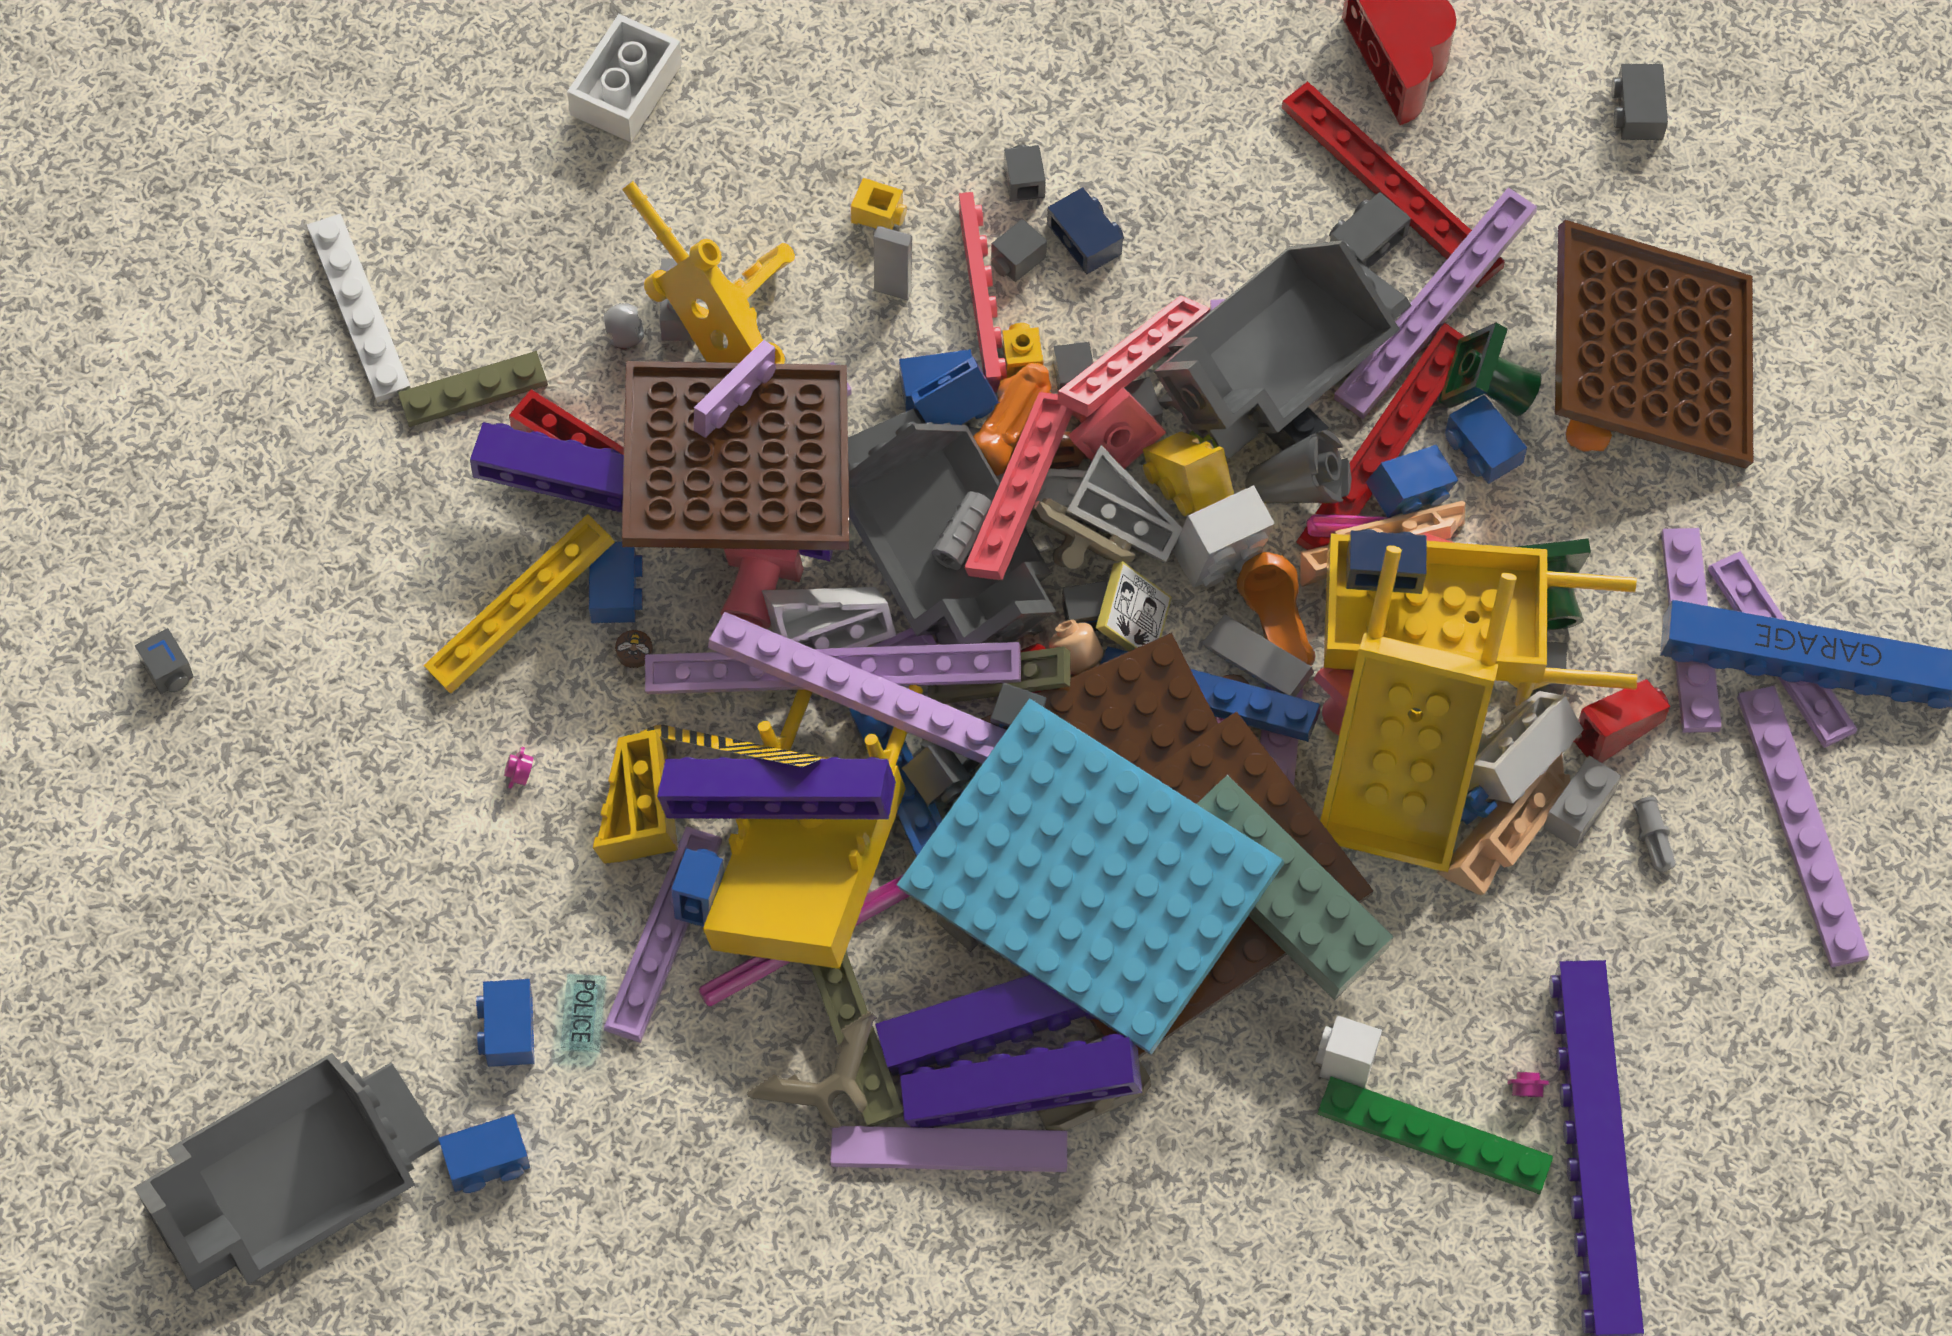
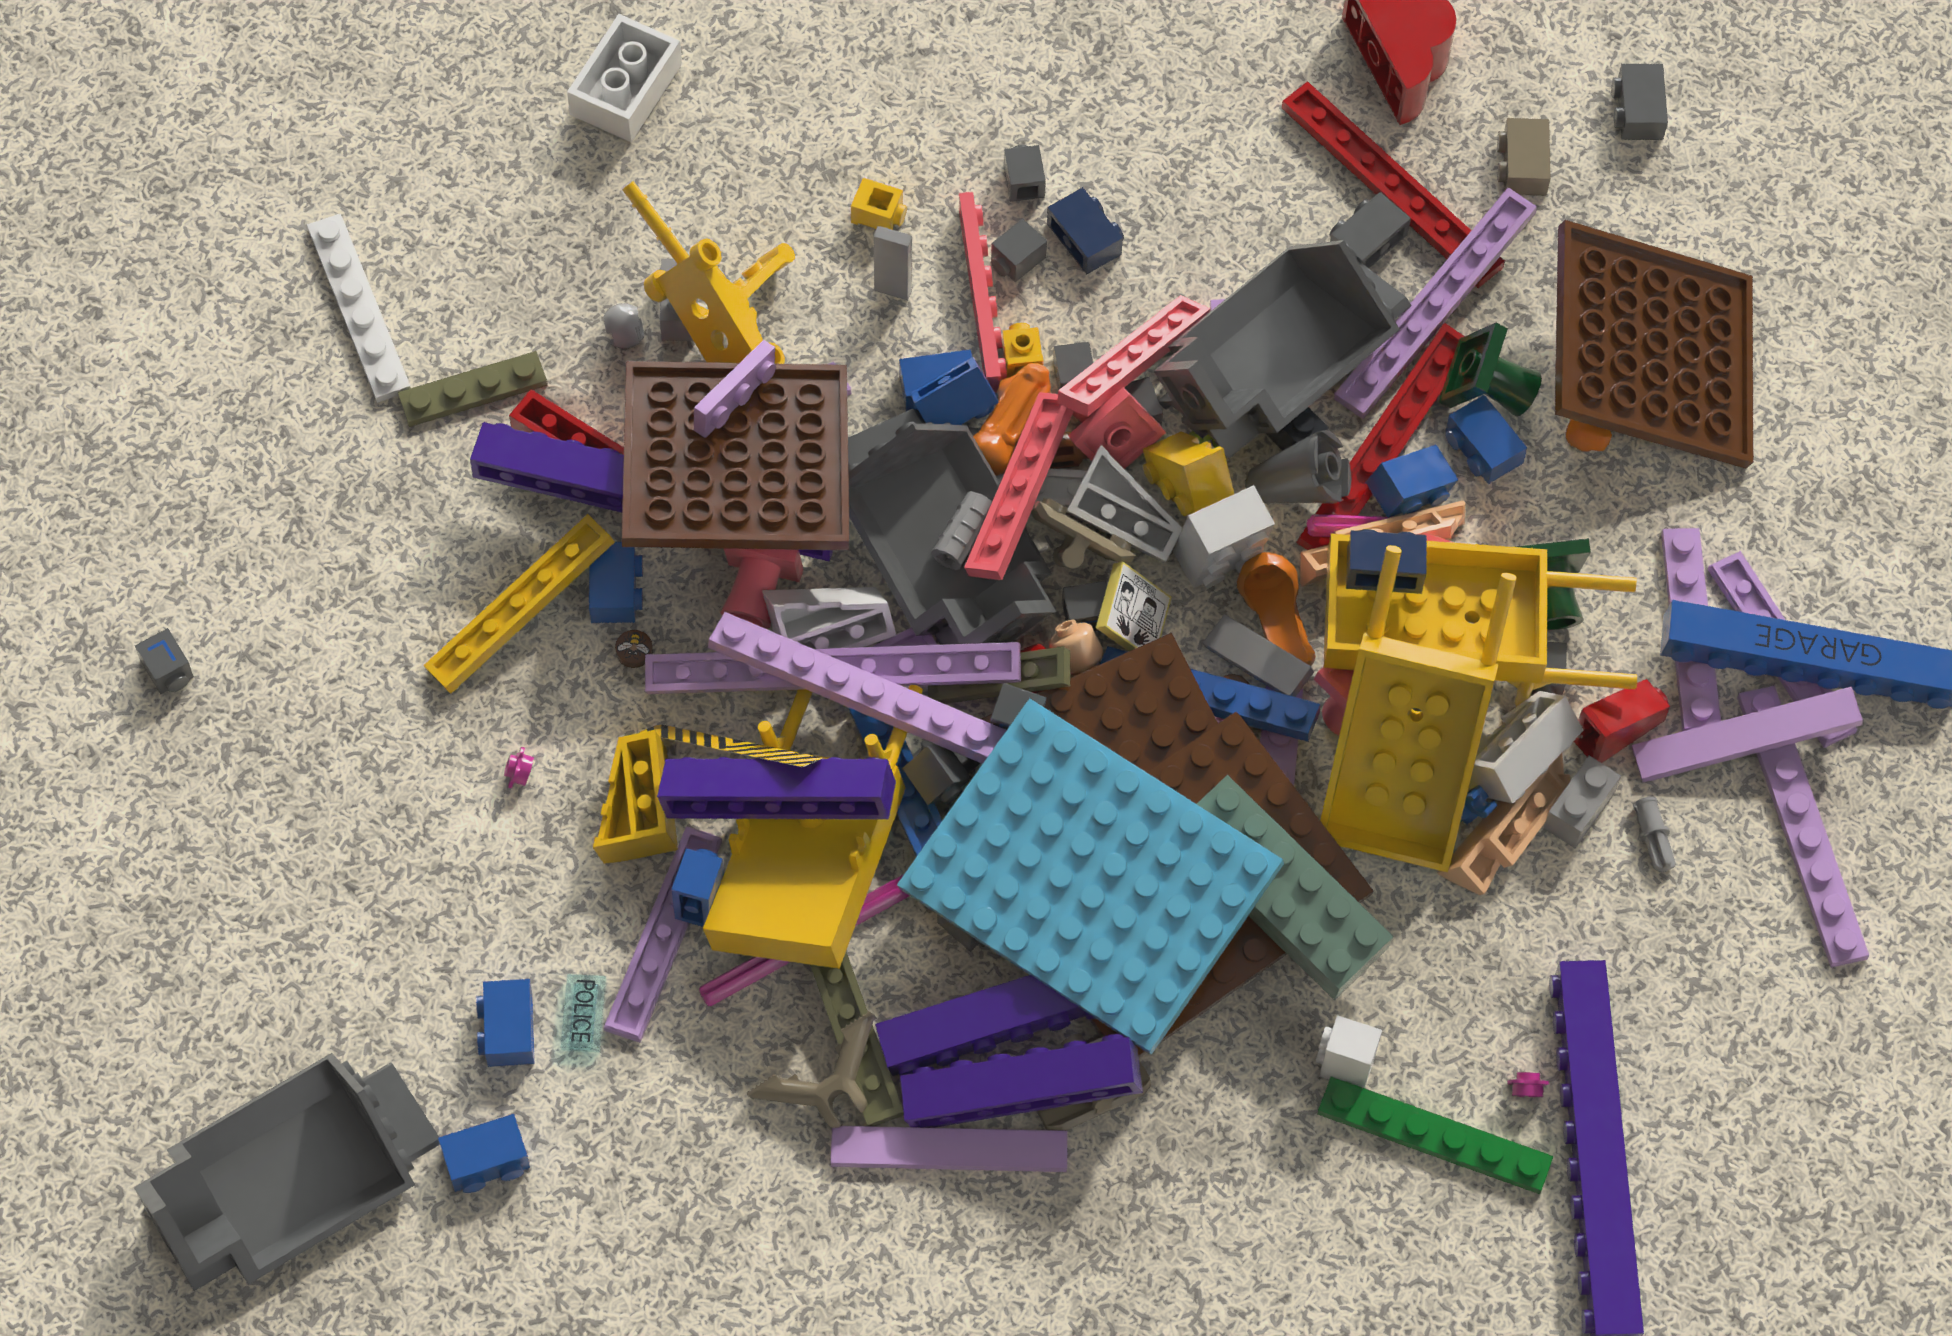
none -> dark tan brick [1497,118,1551,196]
none -> lavender tile [1632,687,1863,782]

